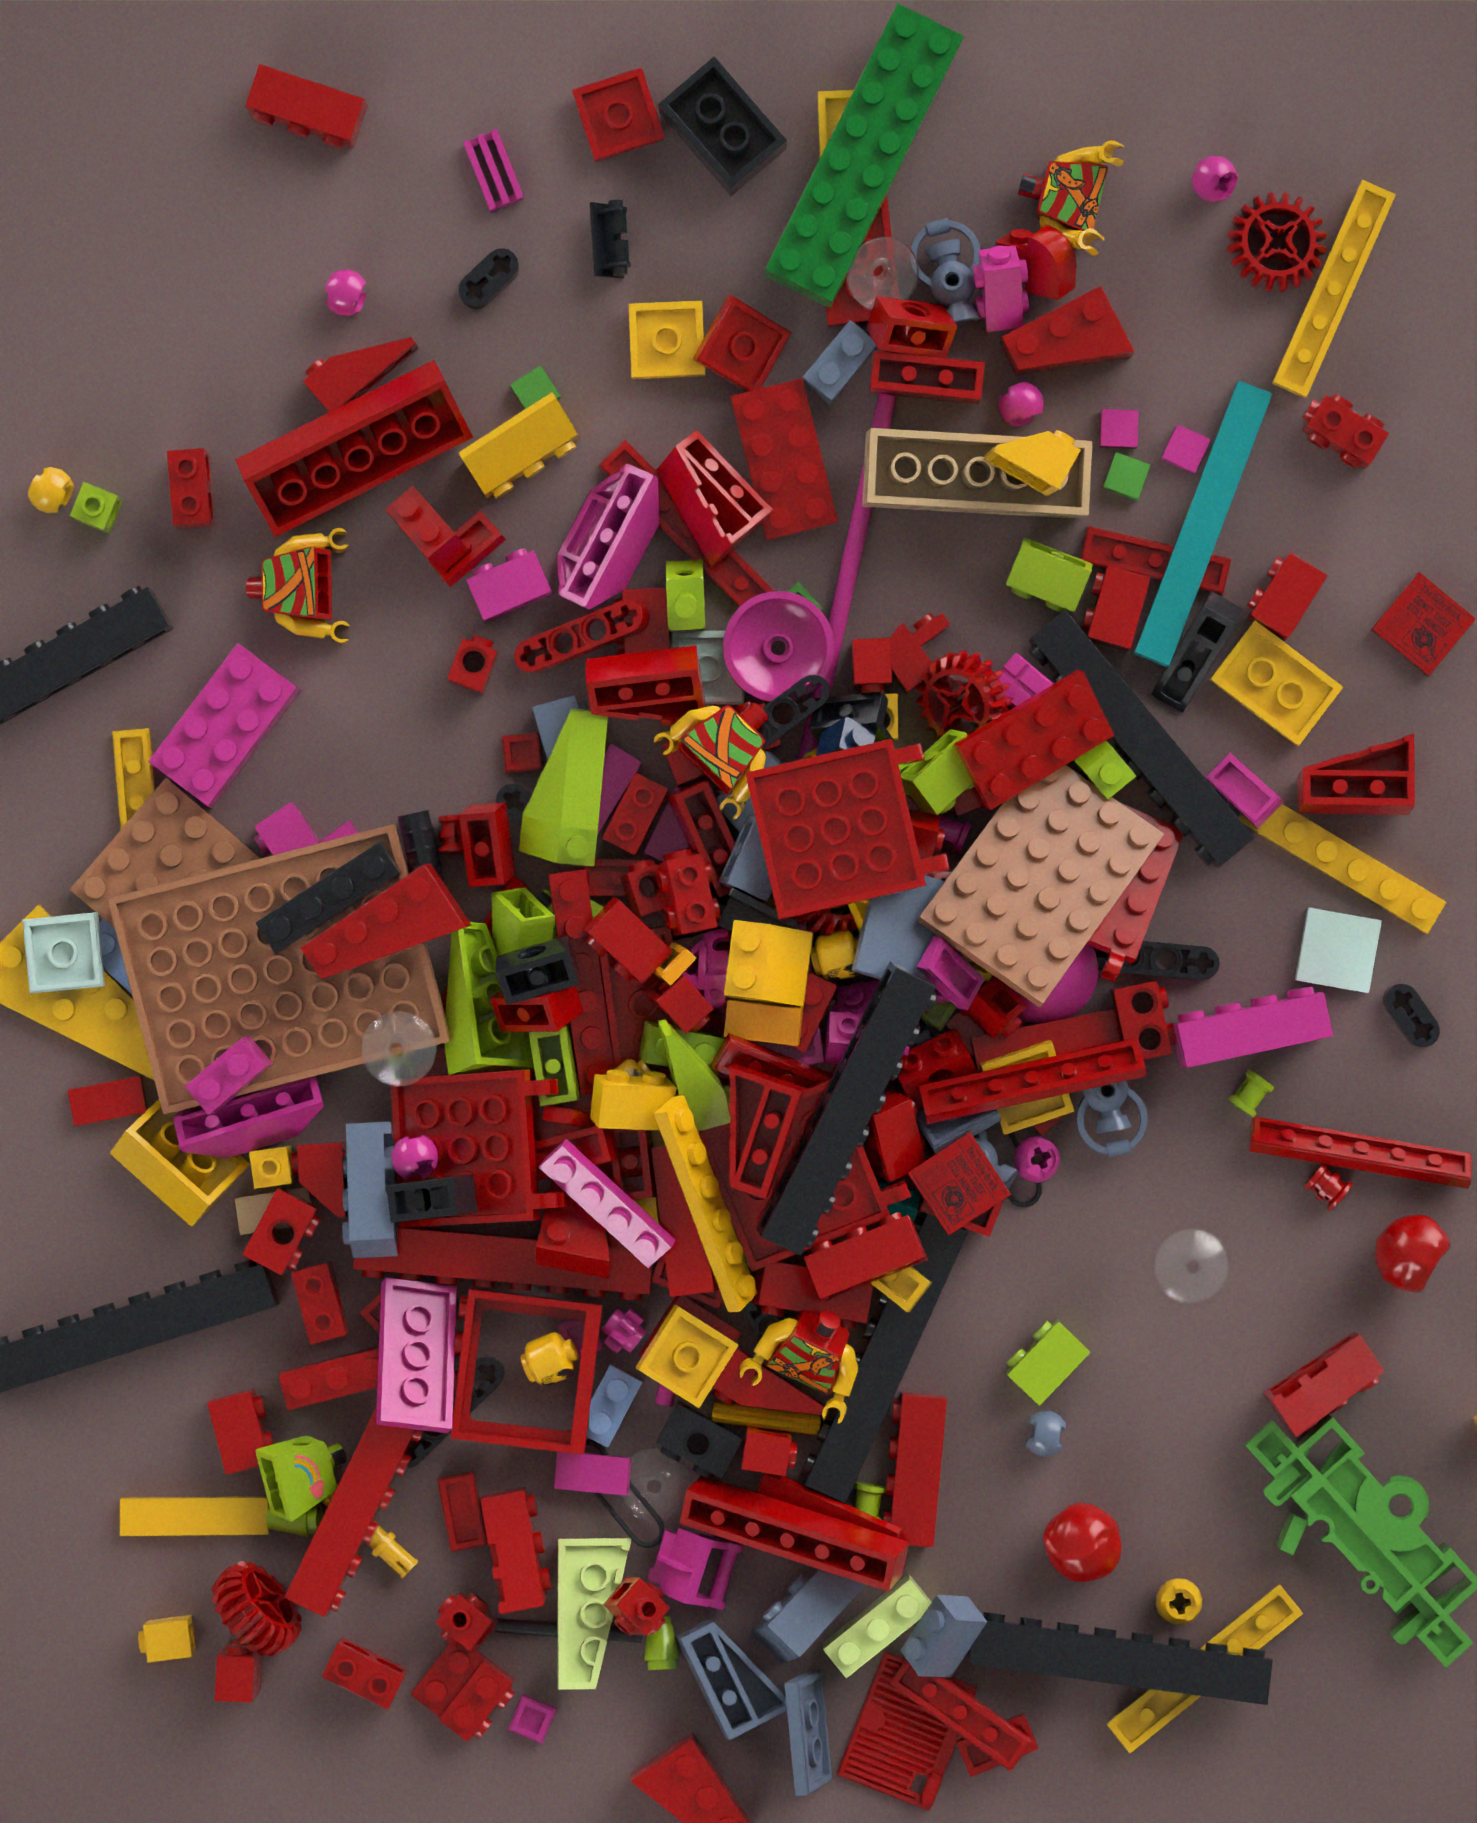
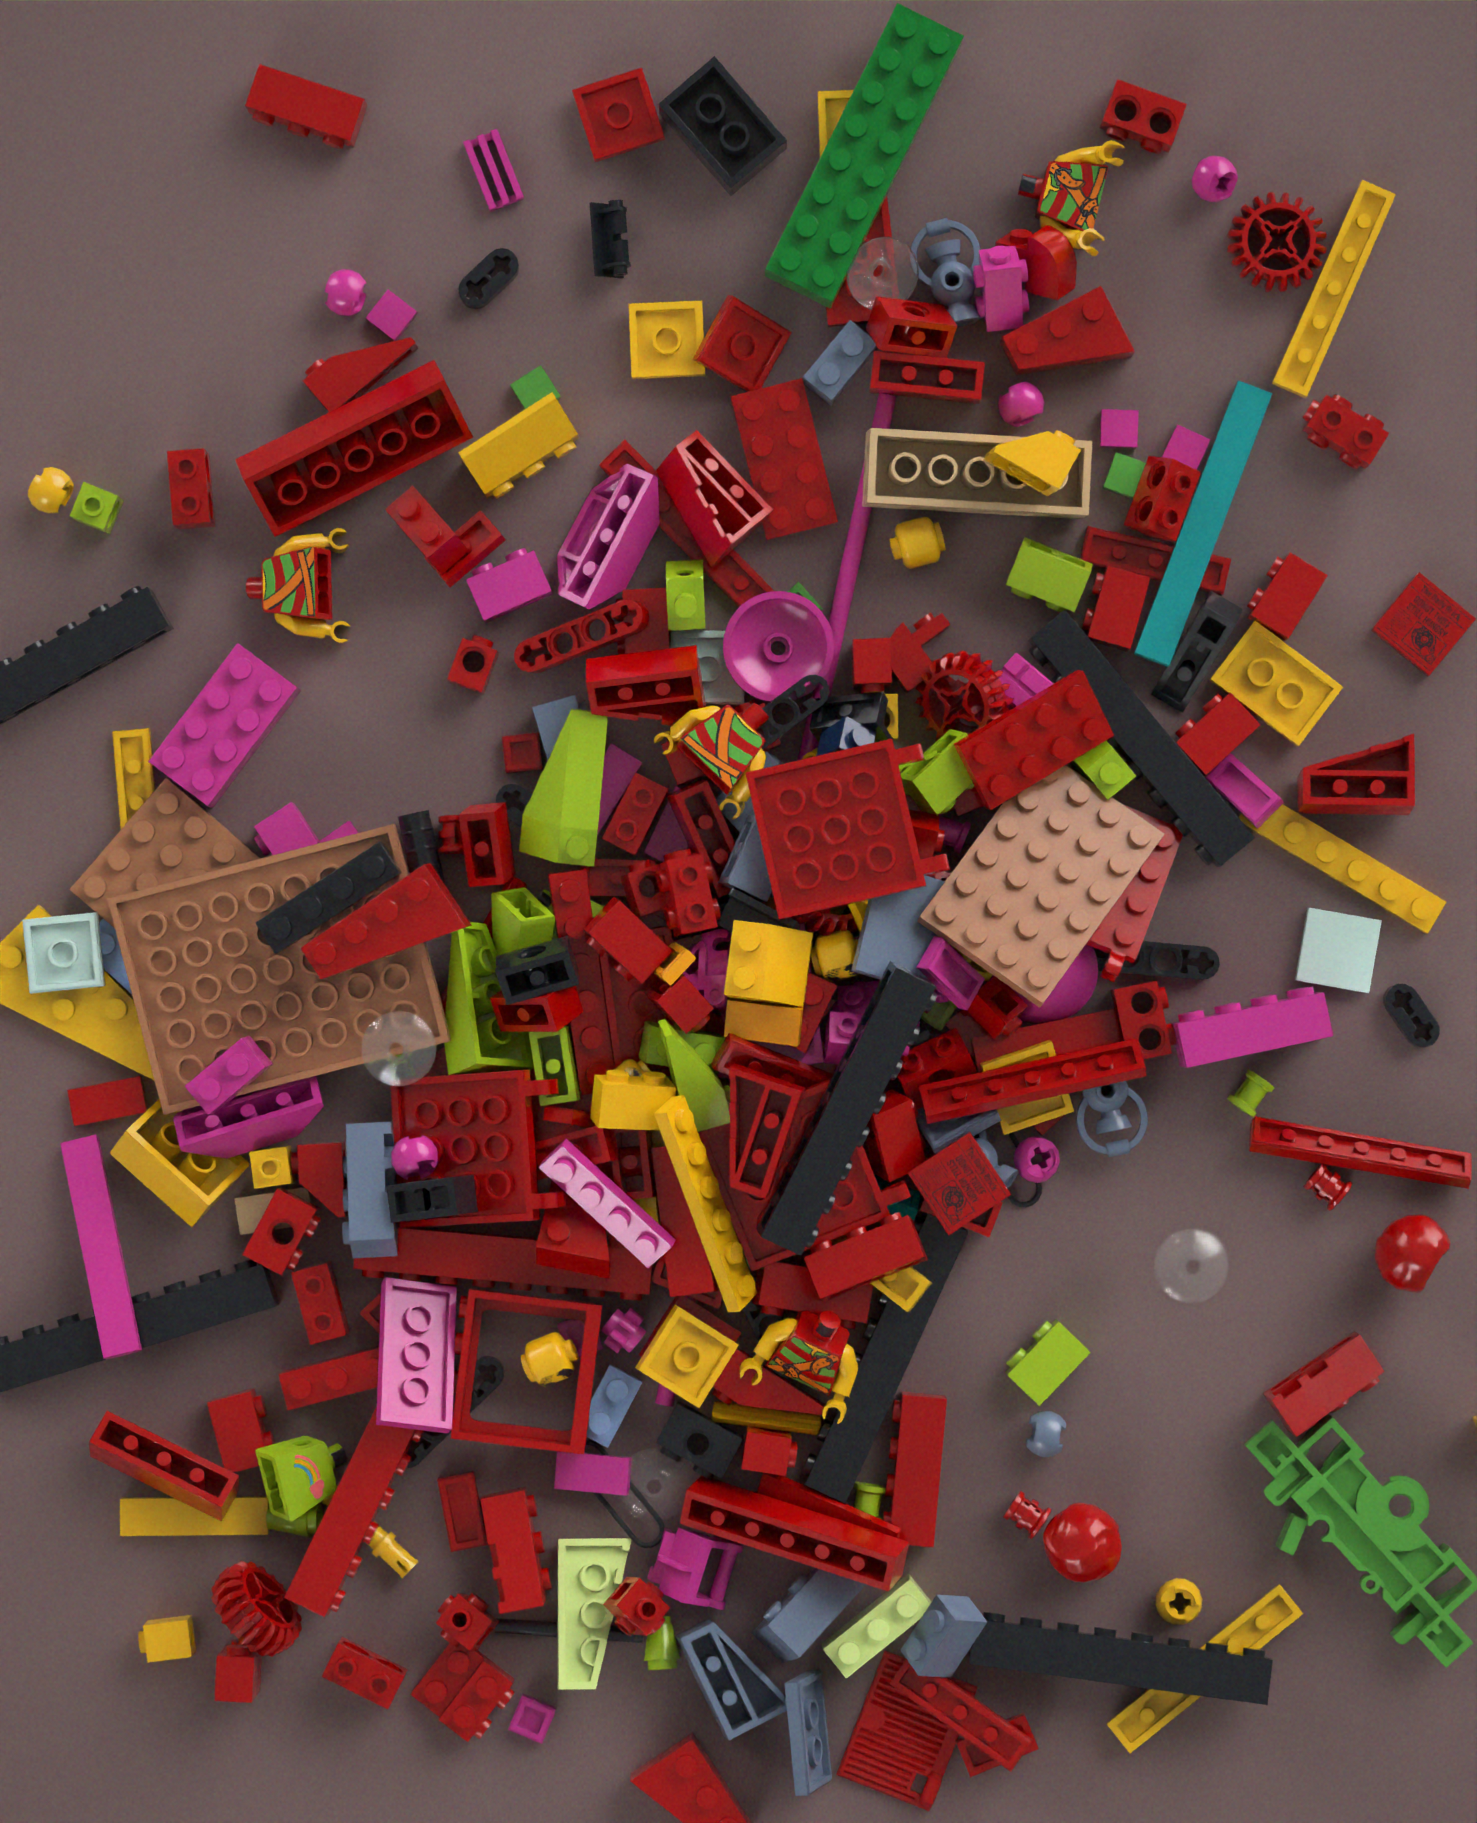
none -> dark pink tile [60,1134,142,1360]
none -> red brick [89,1411,239,1521]
none -> dark pink tile [366,289,418,341]
none -> yellow head [889,516,946,569]
none -> red bush [1003,1491,1052,1540]
none -> red brick [1099,79,1187,154]
none -> red brick [1124,456,1201,541]
none -> red brick [1175,692,1260,776]

